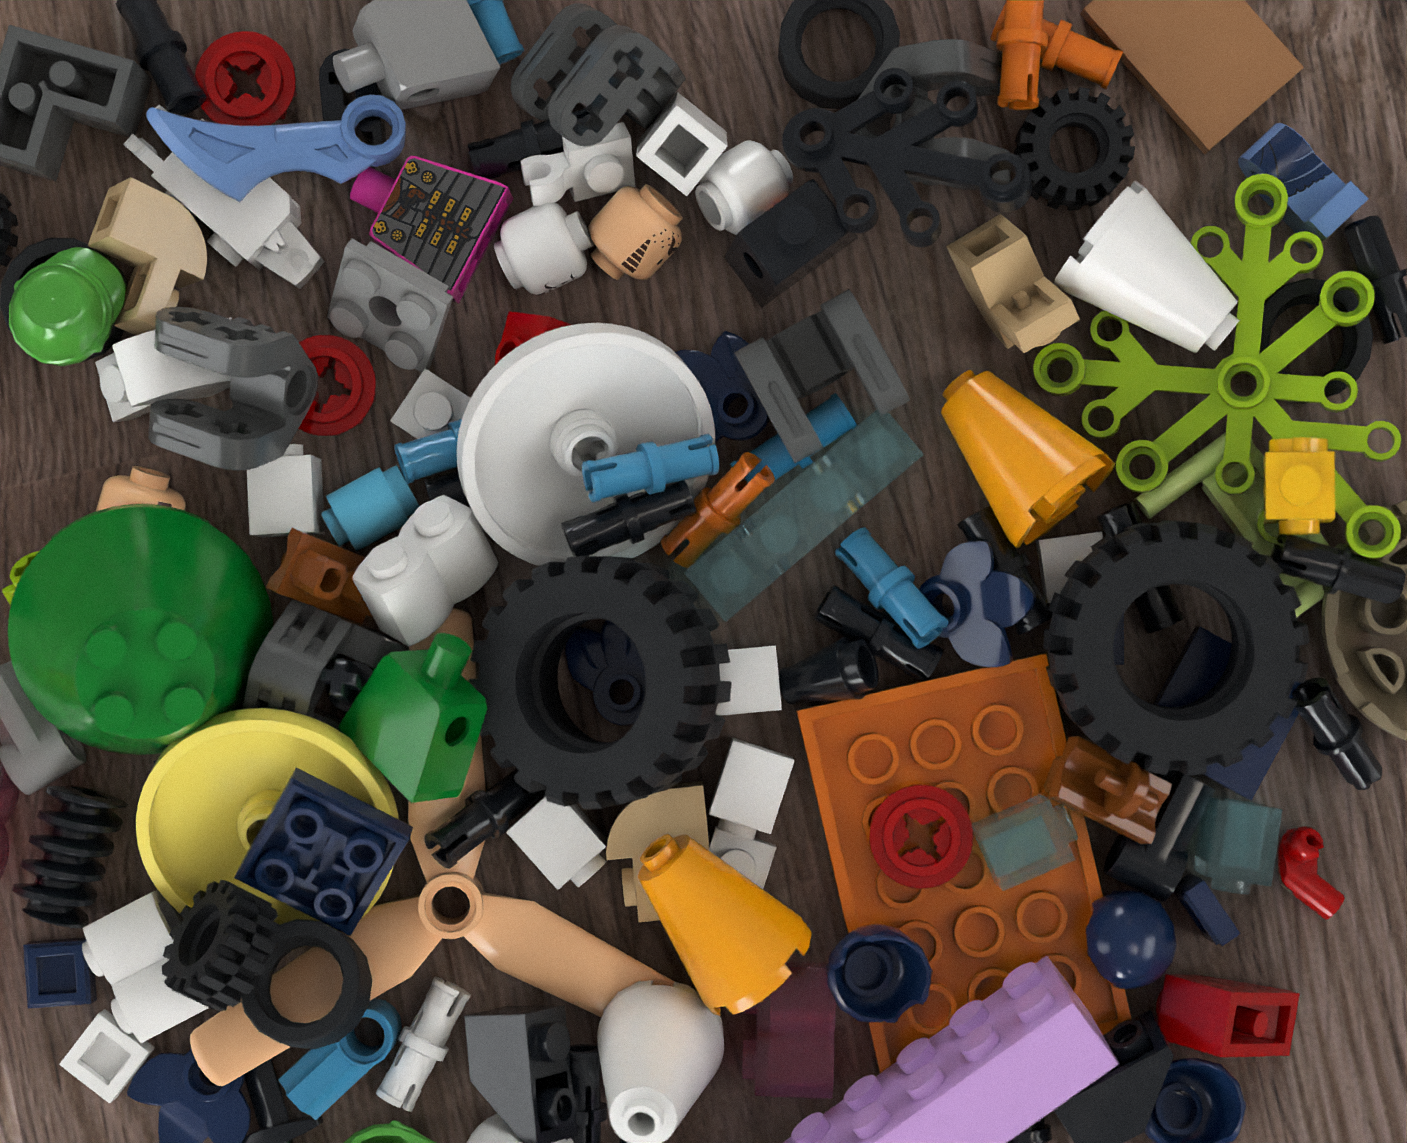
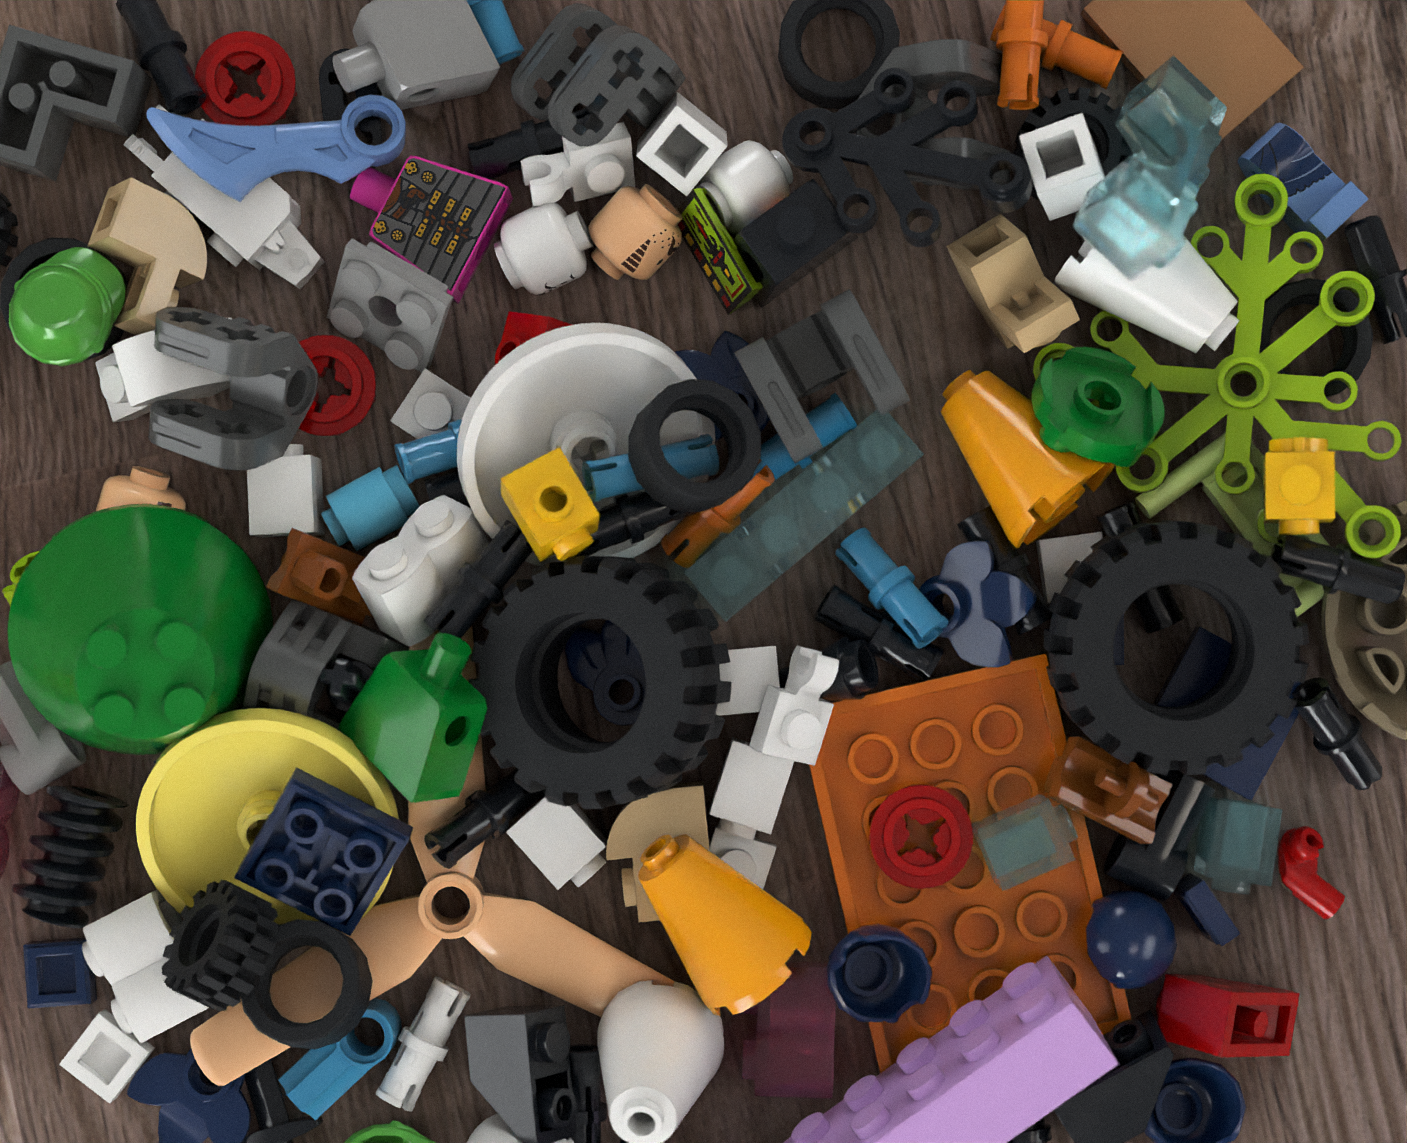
none -> black pin [424,519,533,639]
none -> yellow brick [501,447,600,562]
none -> black tyre [628,379,761,512]
none -> piece [678,188,763,315]
none -> white plate [749,645,839,766]
none -> white brick [1019,113,1112,221]
none -> green plate [1031,347,1165,467]
none -> clear light blue arch [1072,55,1227,281]

